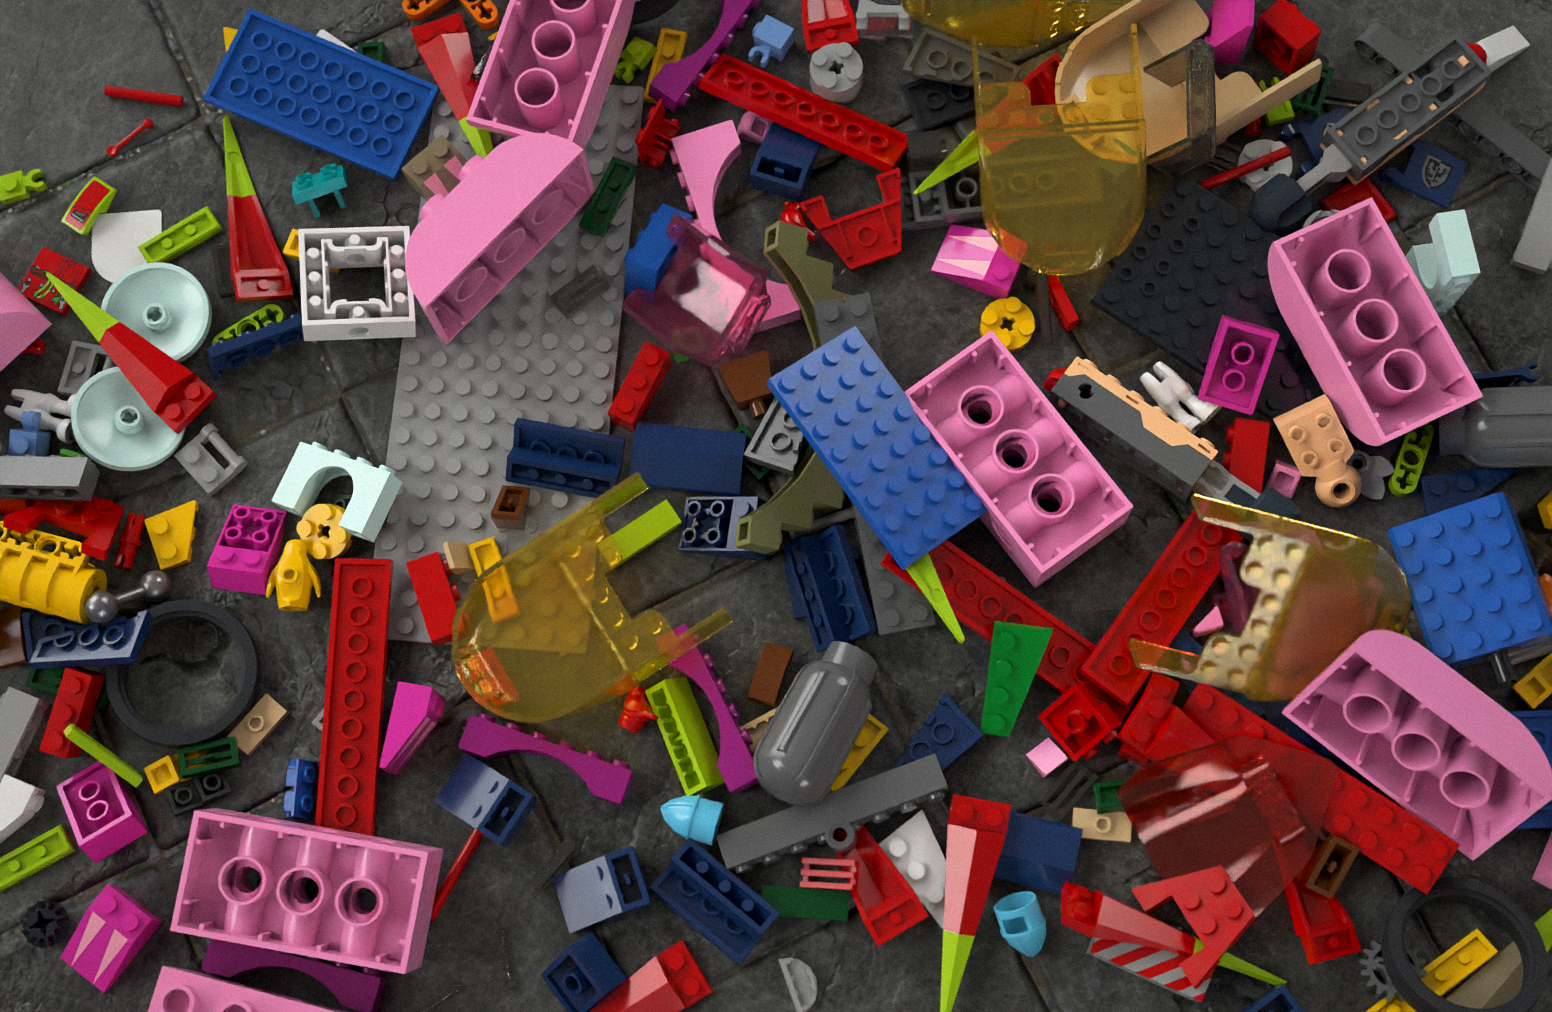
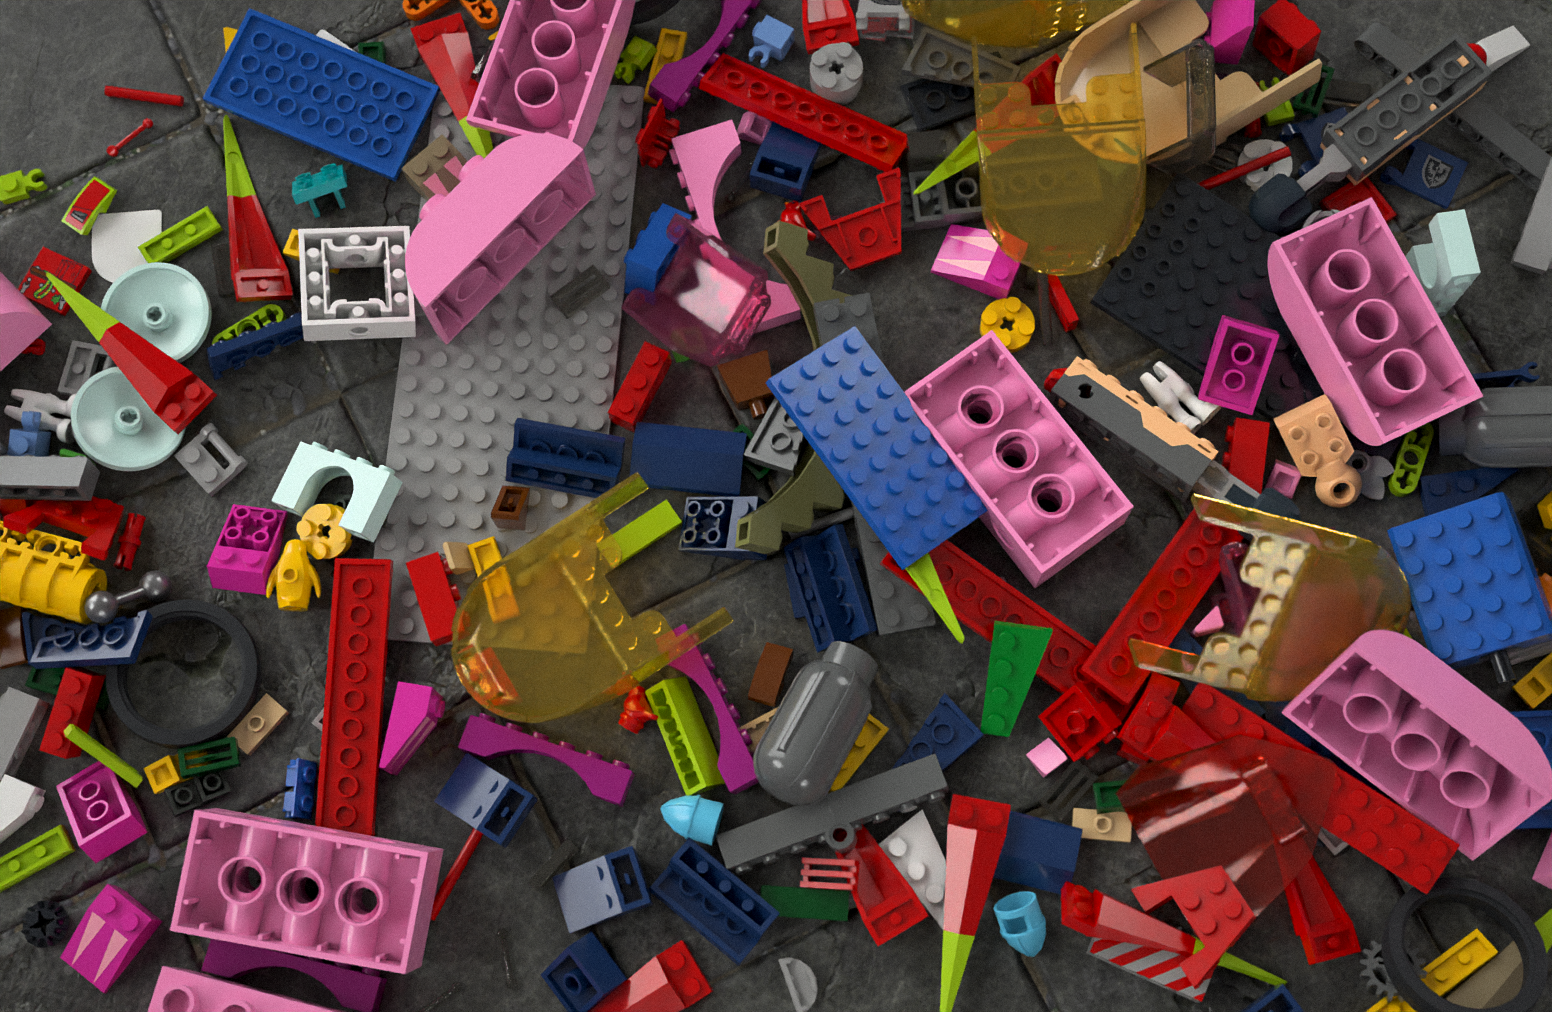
yellow wing [144,500,199,572] -> none
dark green tile [579,156,638,238] -> none
reddish brown slope [1304,834,1360,899] -> none

